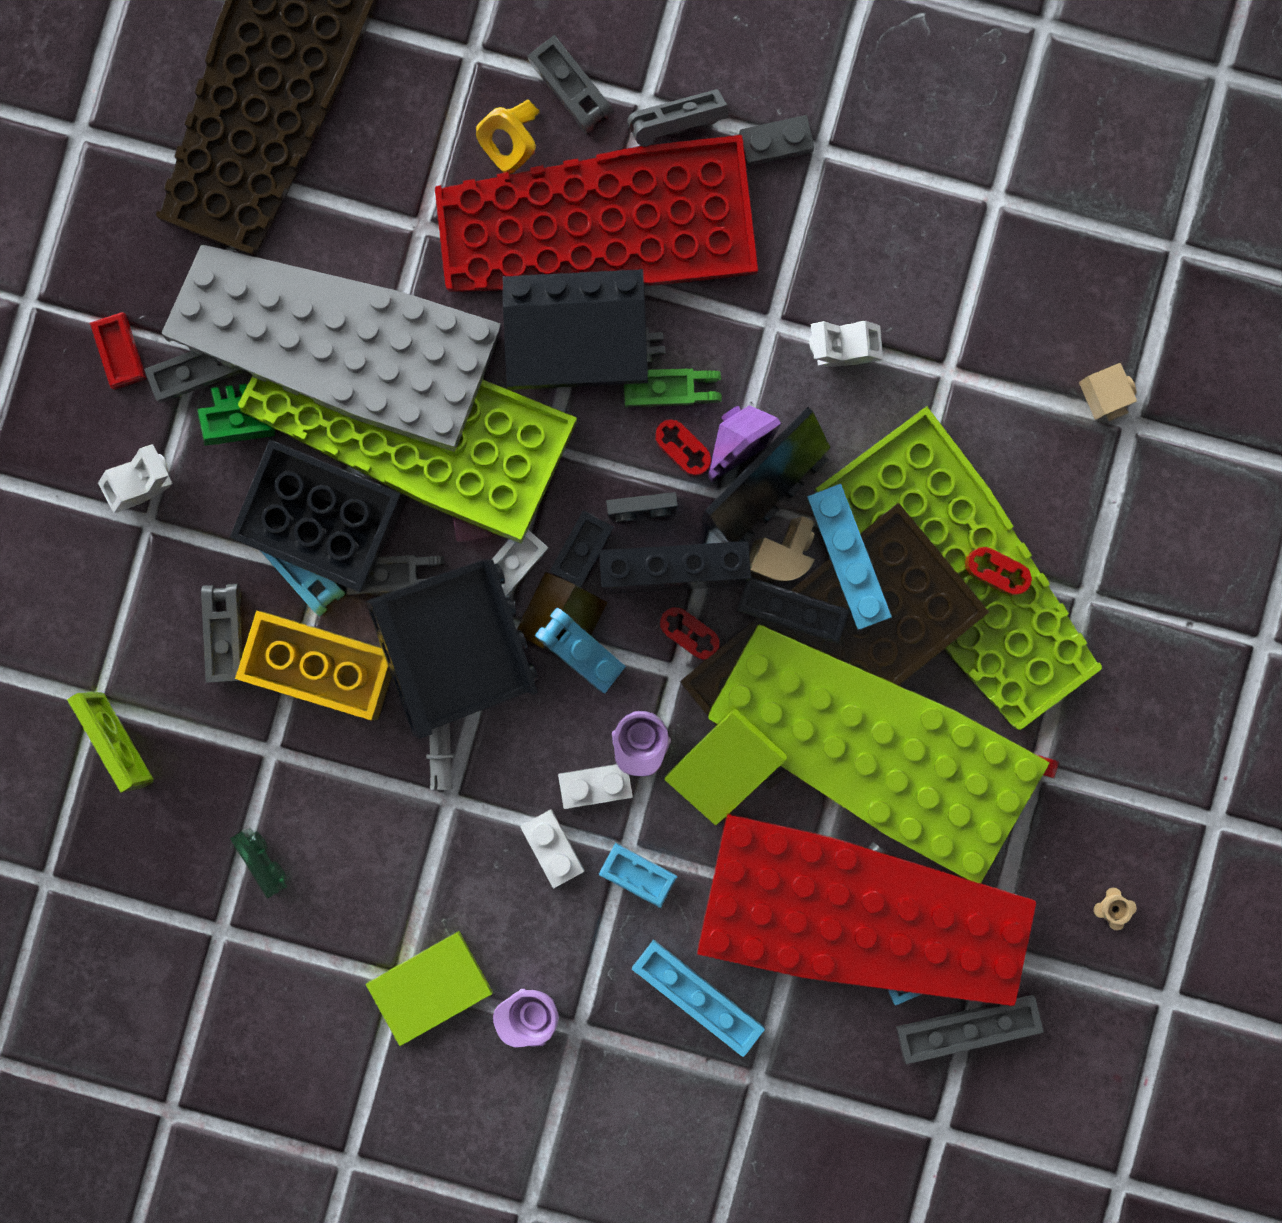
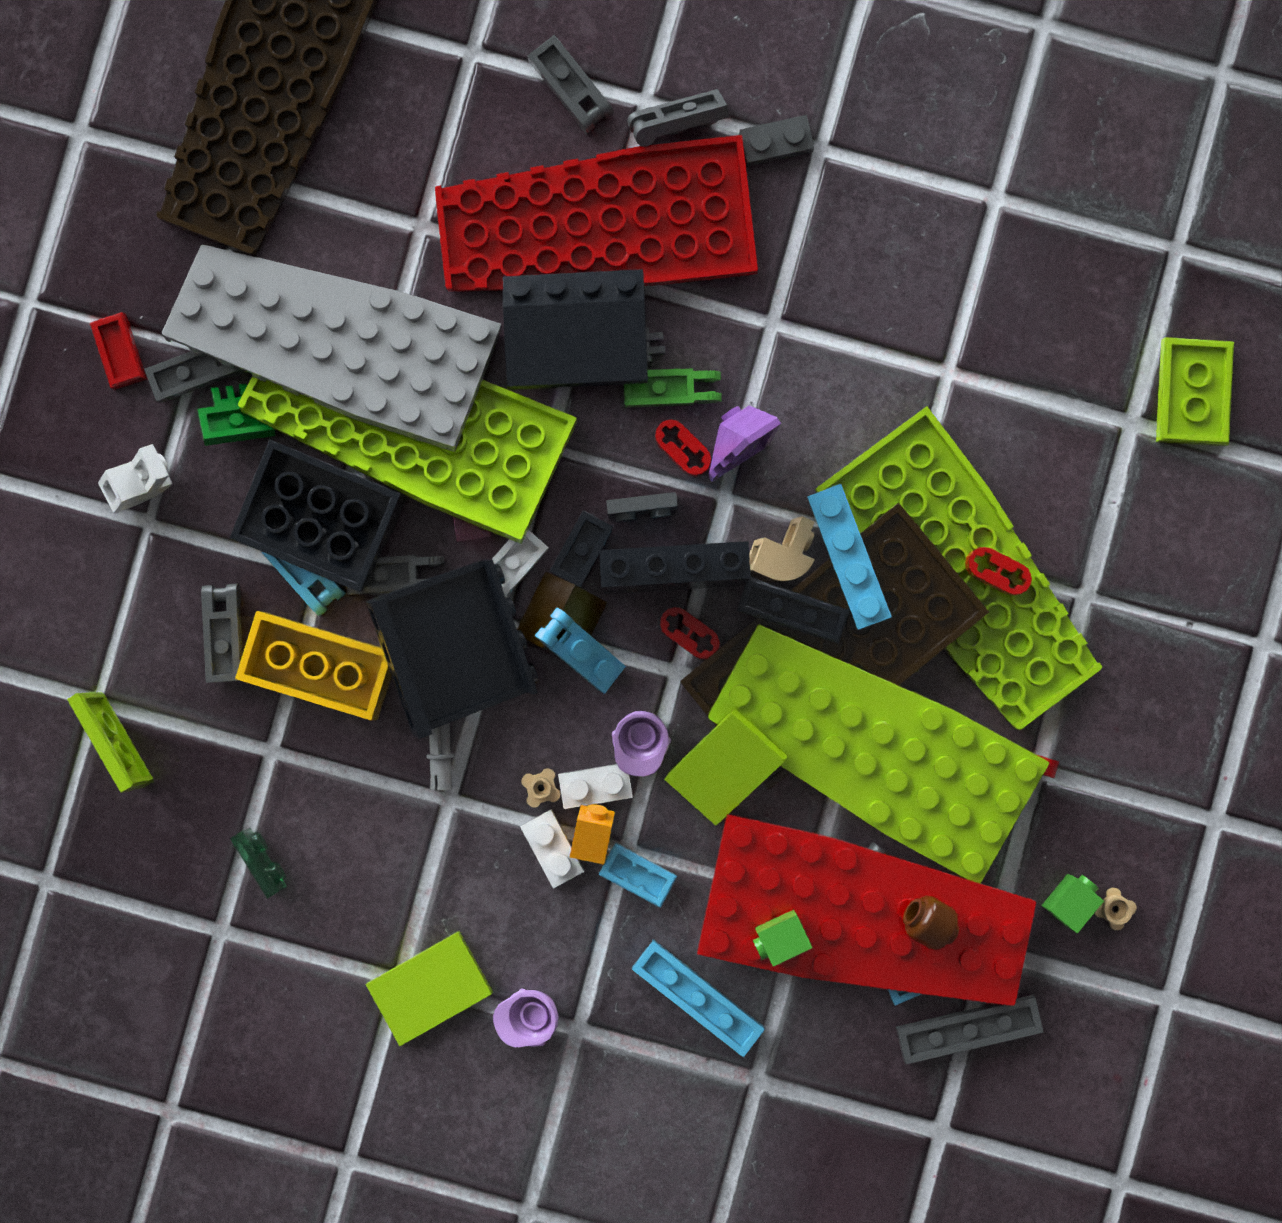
yellow piece [476,100,540,174] -> none
black slope [701,407,831,543] -> none
white brick [809,321,883,367] -> none
tan brick [1079,363,1137,421] -> none
none -> tan plate [522,768,561,807]
none -> light orange brick [570,804,615,865]
none -> bright green brick [753,909,812,967]
none -> reddish brown head [903,896,959,950]
none -> bright green brick [1041,874,1104,934]
none -> lime tile [1156,337,1234,446]

